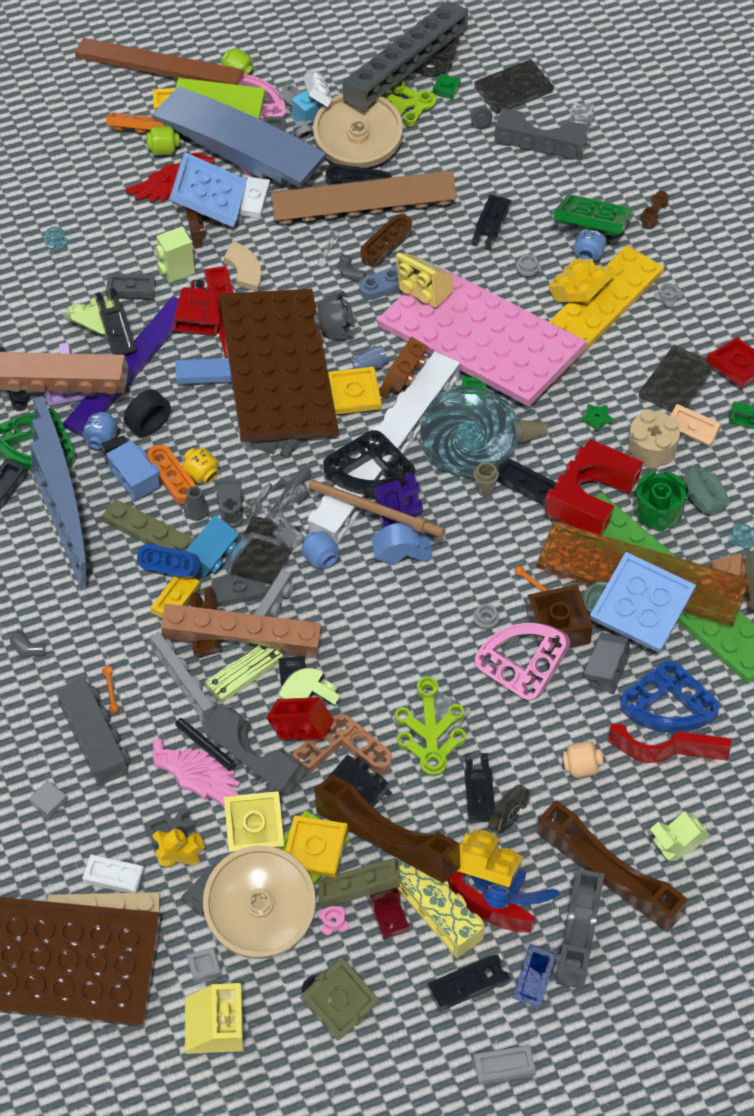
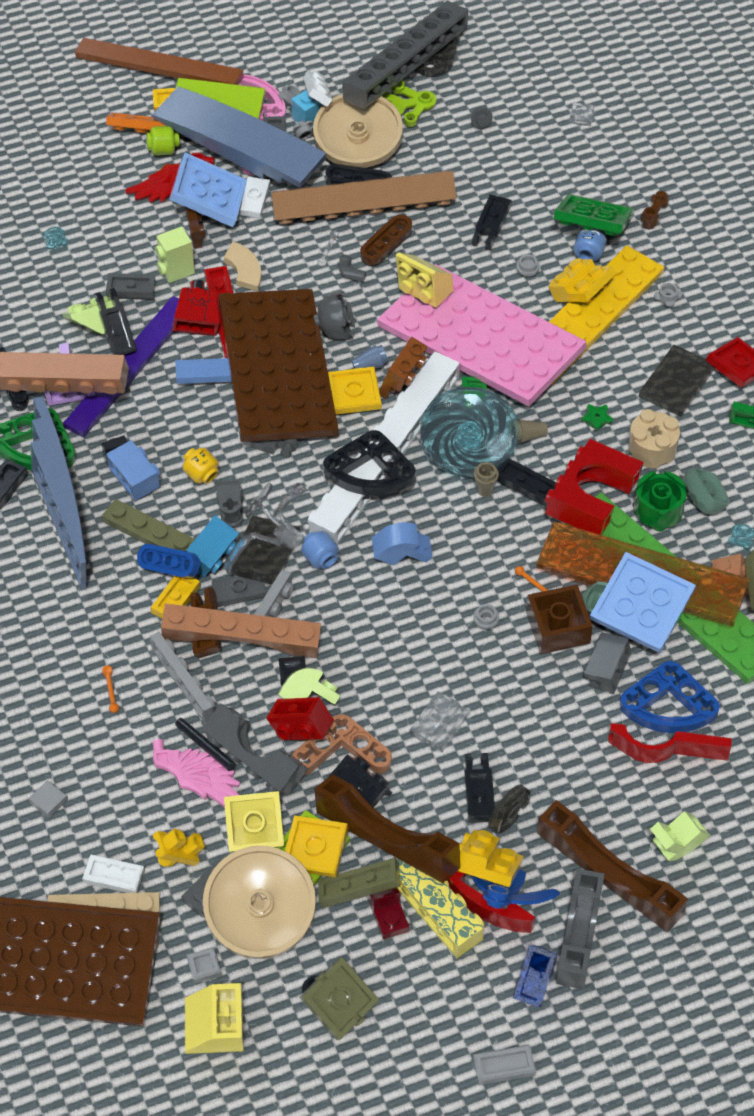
dark grey arm [9,631,45,656] -> none
dark grey brick [56,678,130,786] -> none
medium blue head [82,412,118,450] -> none
black tyre [123,389,171,437] -> none
dark grey plate [143,809,195,850] -> none
orange plate [147,445,196,504] -> none
dark grey cone [184,486,209,521] -> none
yellowish green tile [205,645,283,704] -> none
lime head [220,48,254,75] -> none
dark grey piece [265,466,312,521] -> none
medium nougat bar [309,479,446,538] -> none
bright pink plate [318,906,349,935] -> none
sand blue plate [359,265,401,300] -> none
dark purple plate [374,474,423,529] -> none
lime plant [395,676,466,776] -> none
black plate [427,955,511,1012] -> none
green plate [433,74,461,100] -> none
clear smoke plate [474,59,553,115] -> none
bright pink beam [475,623,570,700] -> none
dark grey arch [494,108,589,161] -> none
light nougat head [563,741,604,778] -> none
light nougat plate [671,404,721,448] -> none

